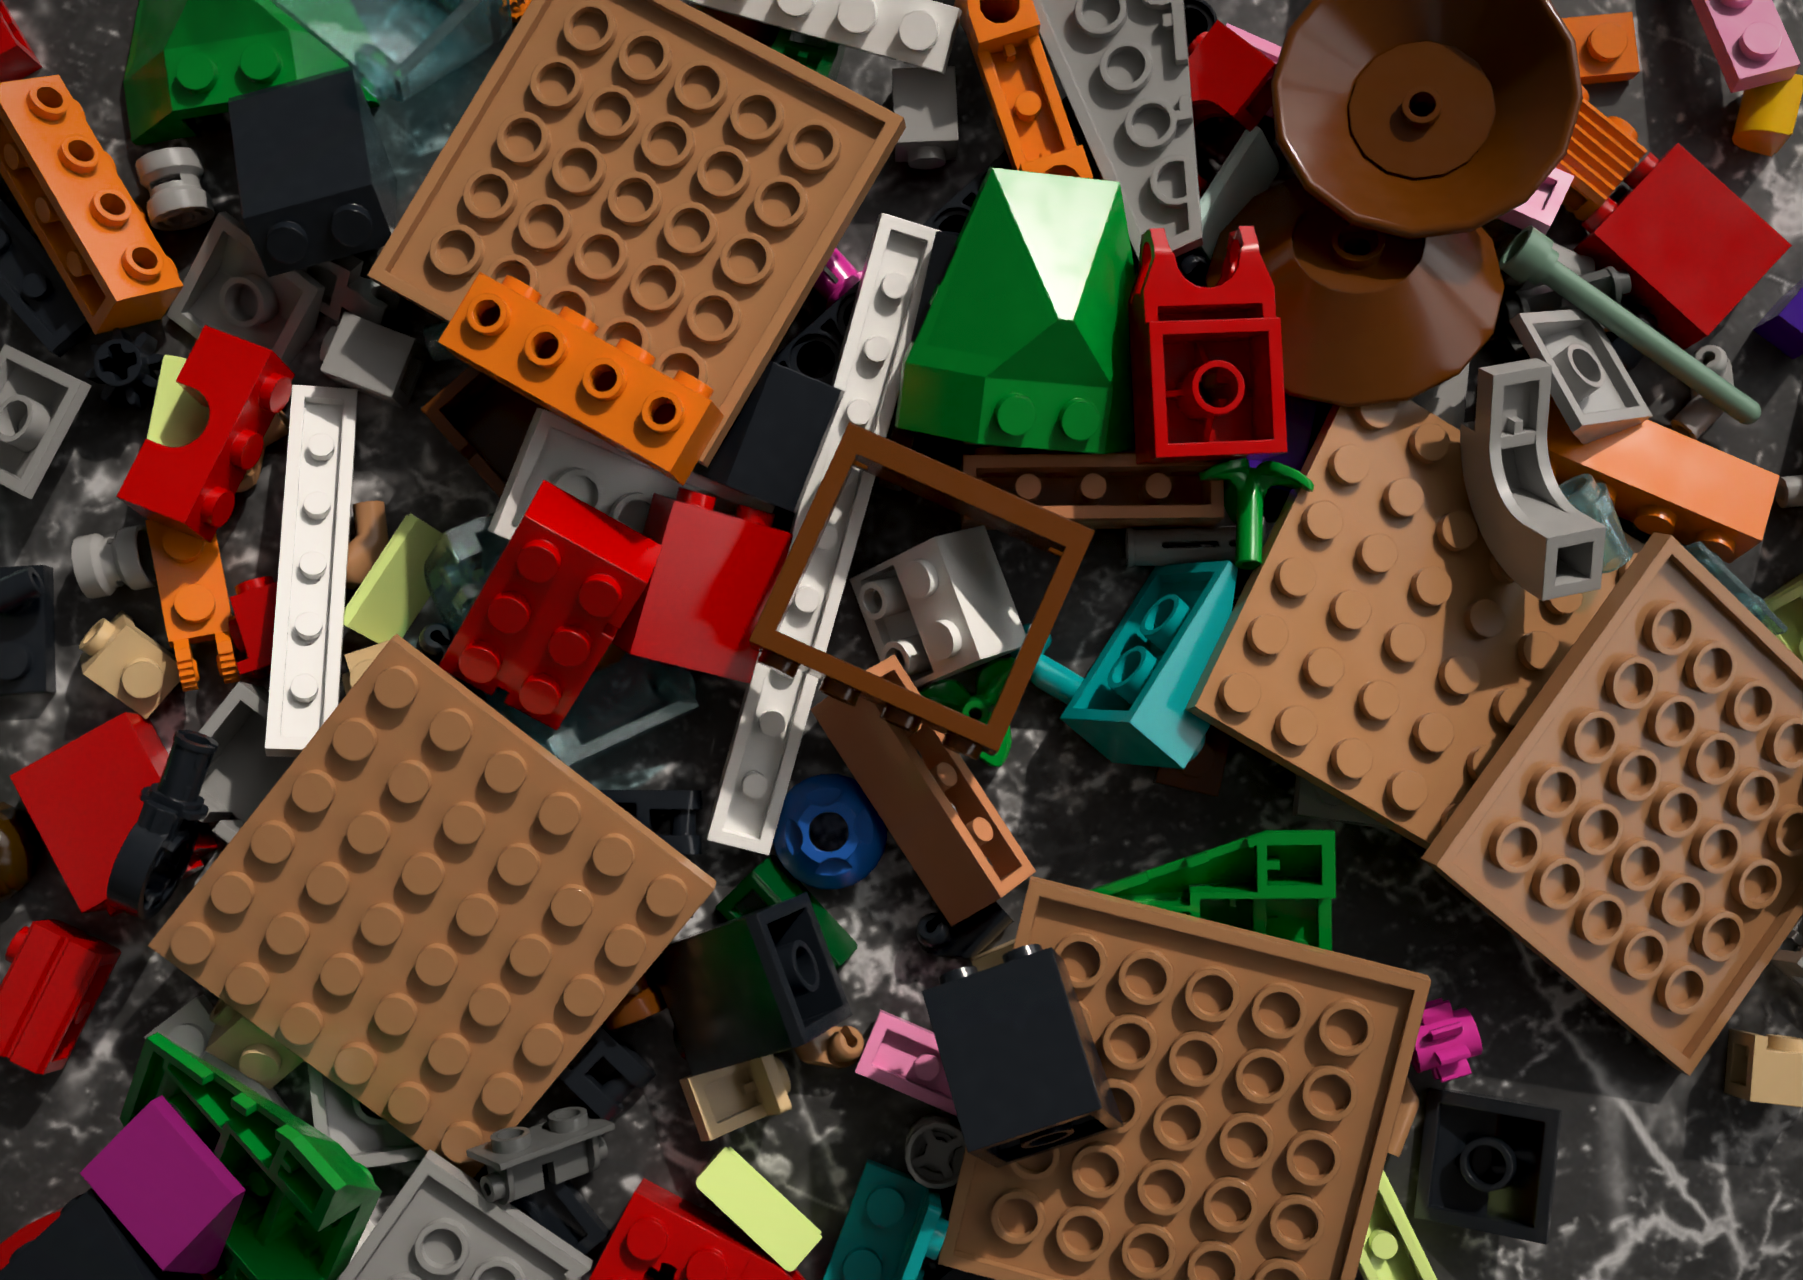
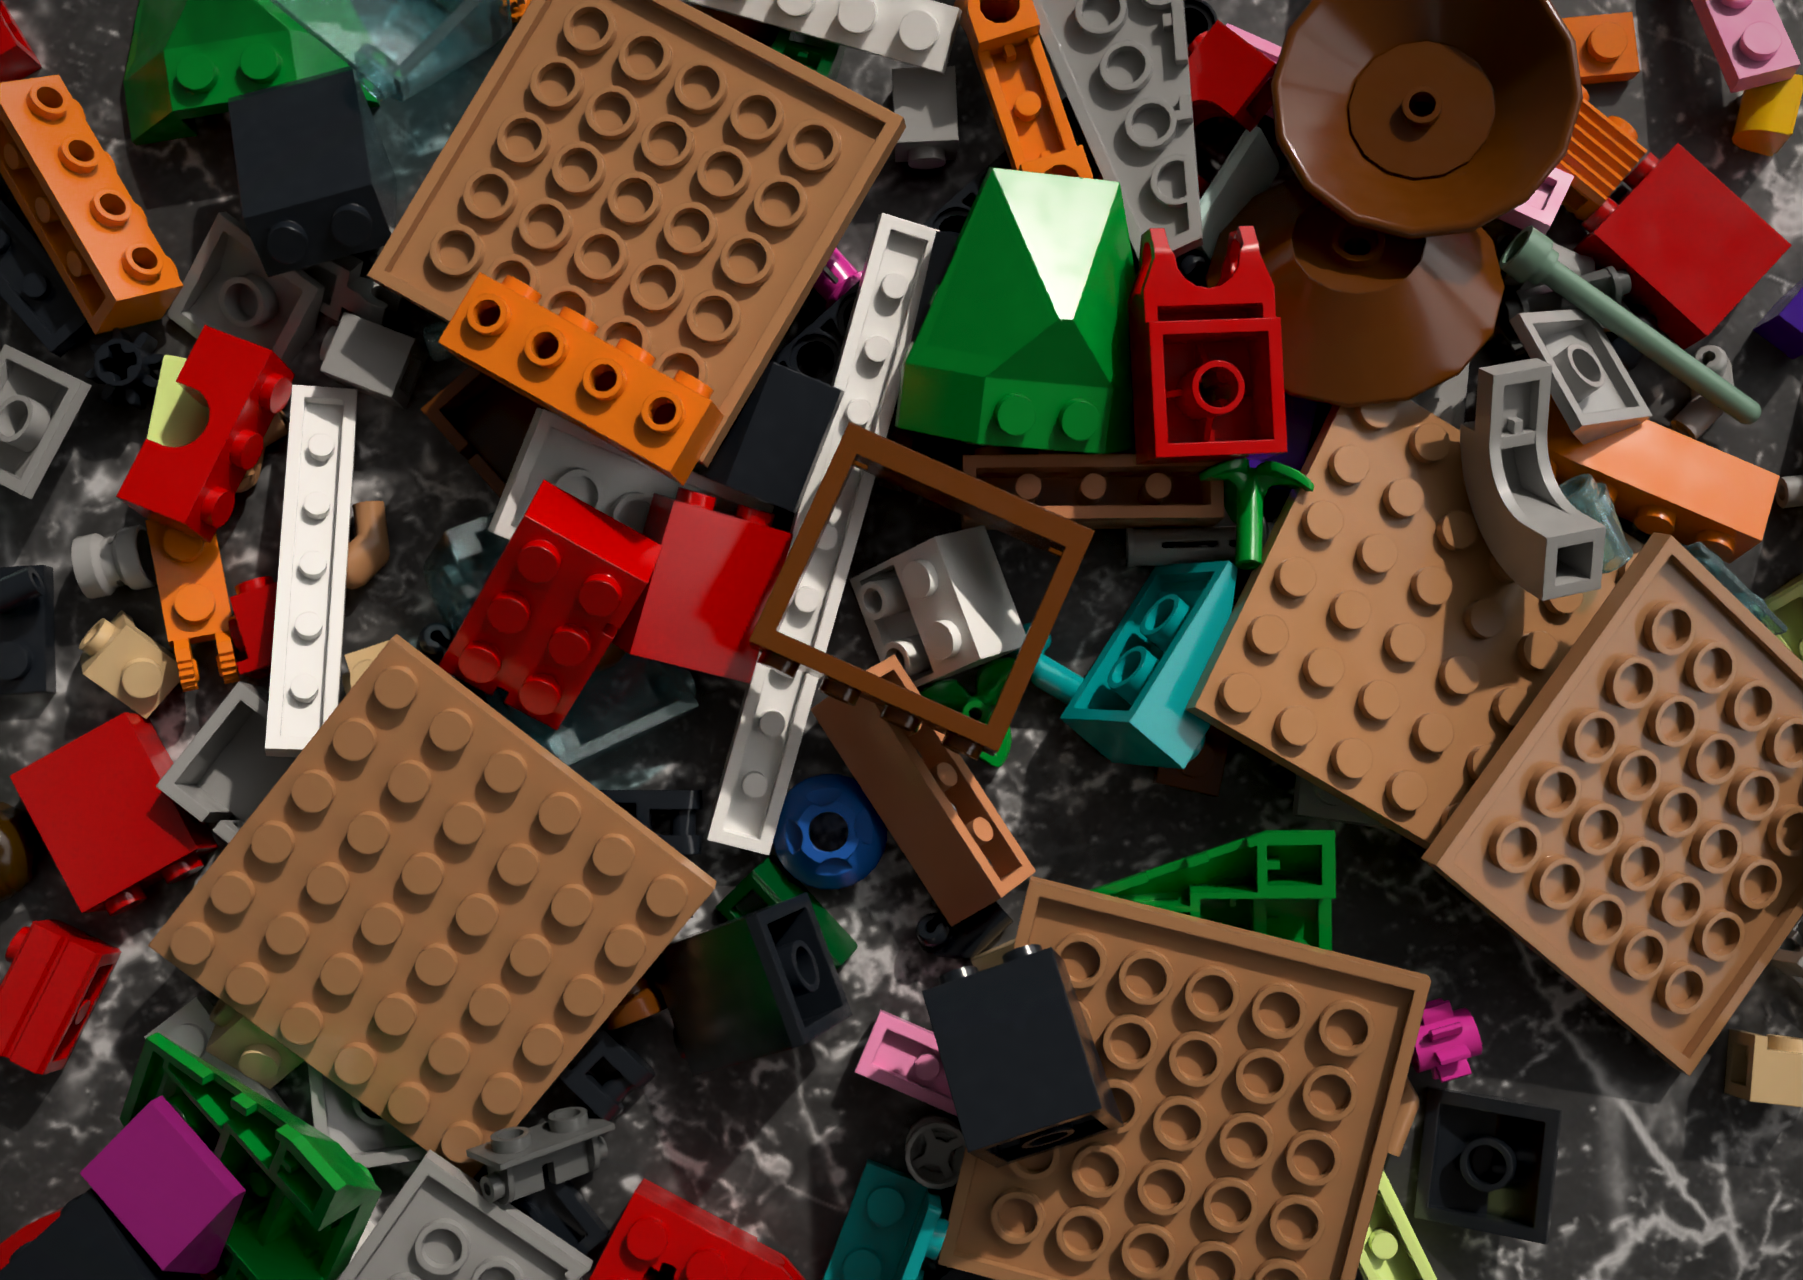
black pin [107,730,219,920] -> none
light grey wheel [135,147,215,231] -> none
yellowish green slope [344,513,460,644] -> none
tan bracket [679,1054,792,1141] -> none
yellowish green slope [695,1146,822,1272] -> none
medium nougat arm [793,1025,865,1069] -> none

